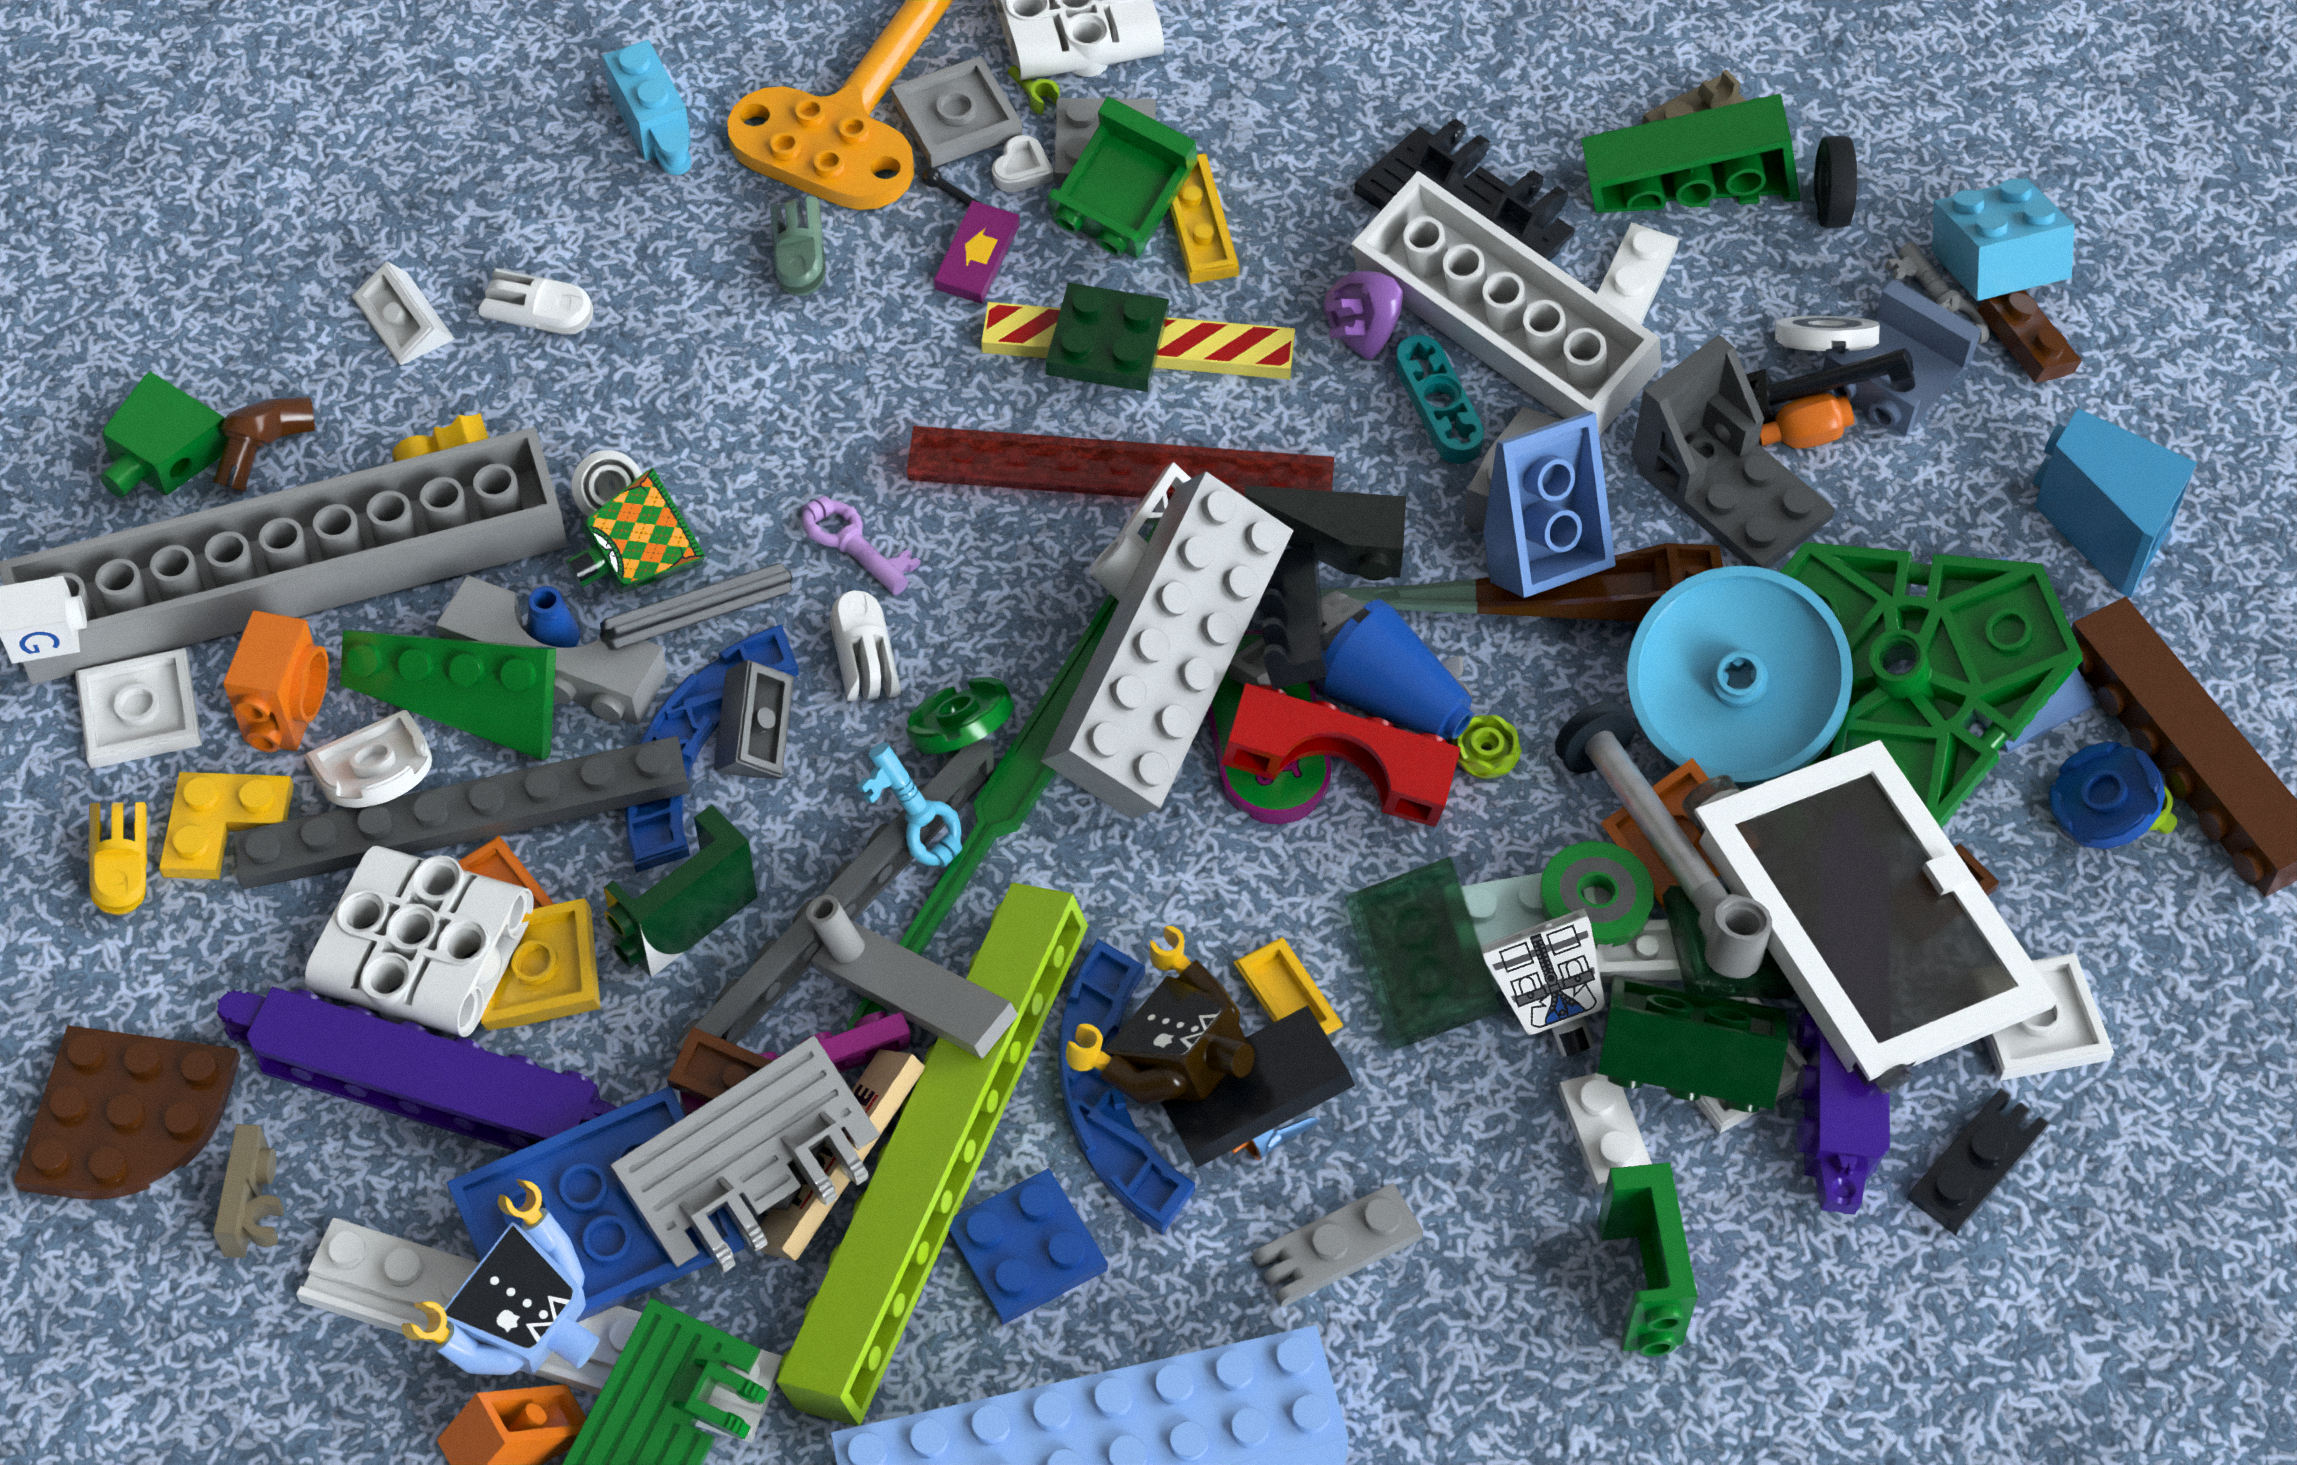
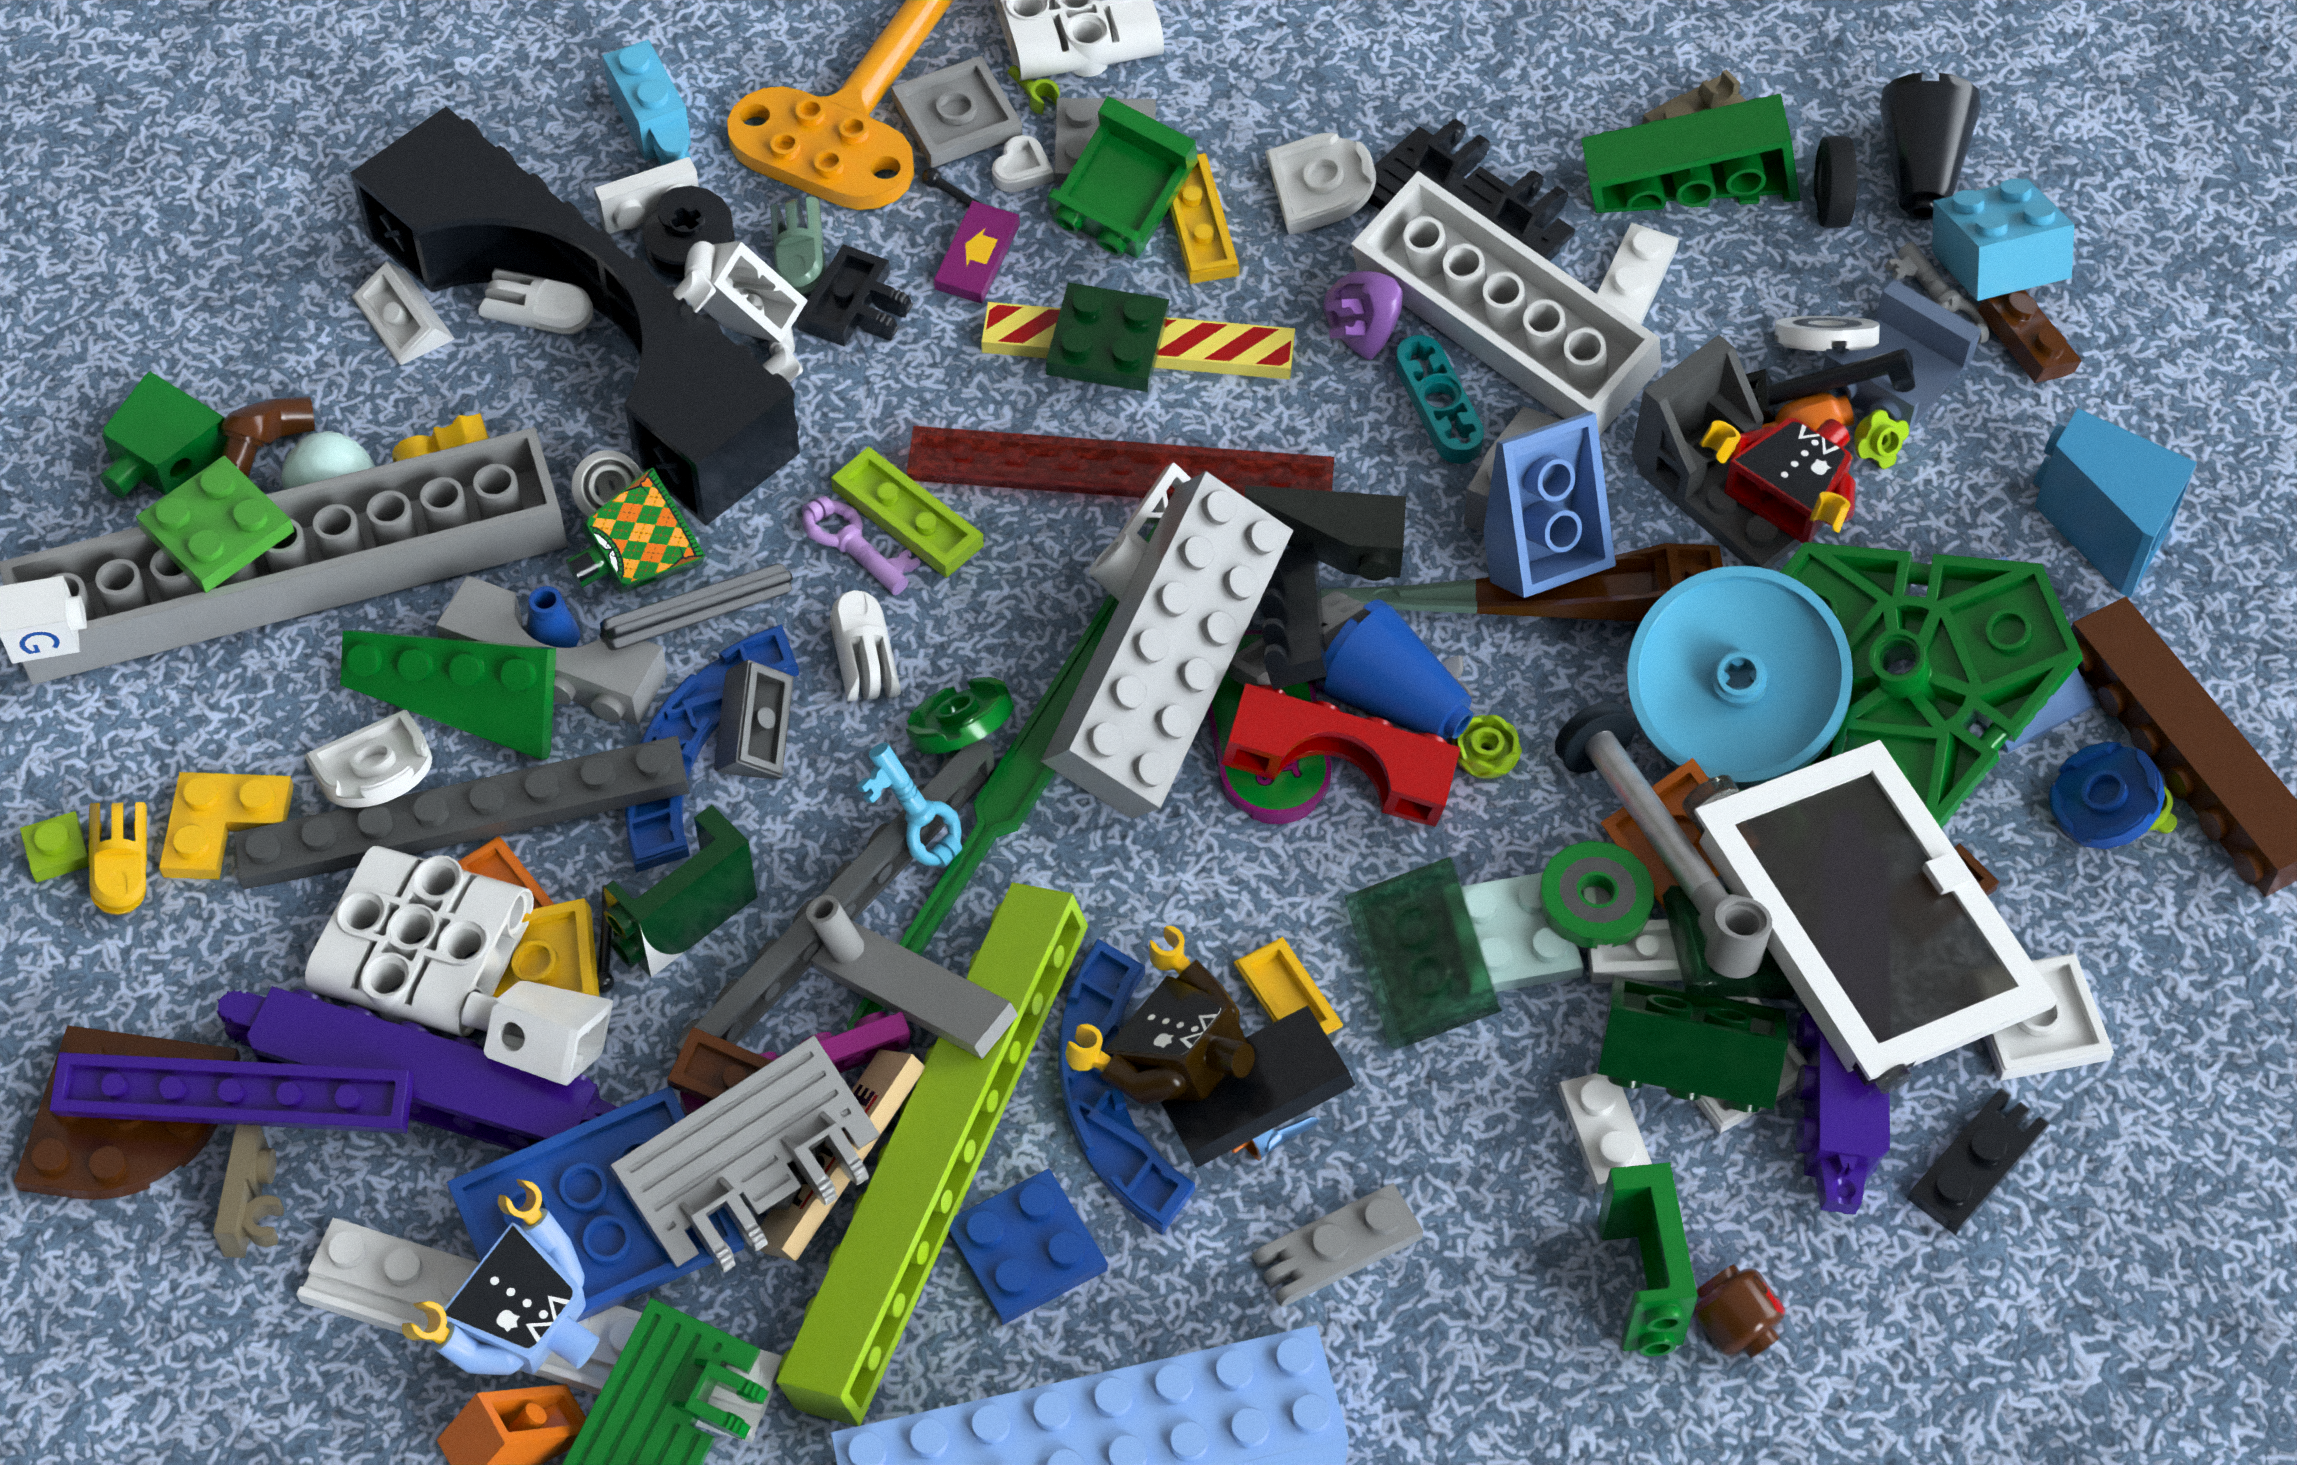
white tile [75,648,202,769] -> none
orange brick [223,610,329,752] -> none
torso [1481,908,1606,1056] -> none
none -> lime plate [20,811,89,883]
none -> dark purple plate [50,1052,415,1134]
none -> bright green plate [136,455,294,593]
none -> light aqua hair [281,431,376,490]
none -> black arch [350,106,800,526]
none -> white torso [462,981,613,1086]
none -> white plate [594,157,699,234]
none -> black hinge [597,885,614,993]
none -> black piece [642,185,735,278]
none -> white torso [673,241,808,383]
none -> black hinge [797,244,913,347]
none -> lime plate [831,446,984,579]
none -> white tile [1265,132,1376,235]
none -> reddish brown head [1693,1264,1785,1359]
none -> torso [1699,418,1856,543]
none -> lime plate [1854,409,1909,469]
none -> black cone [1879,73,1981,220]

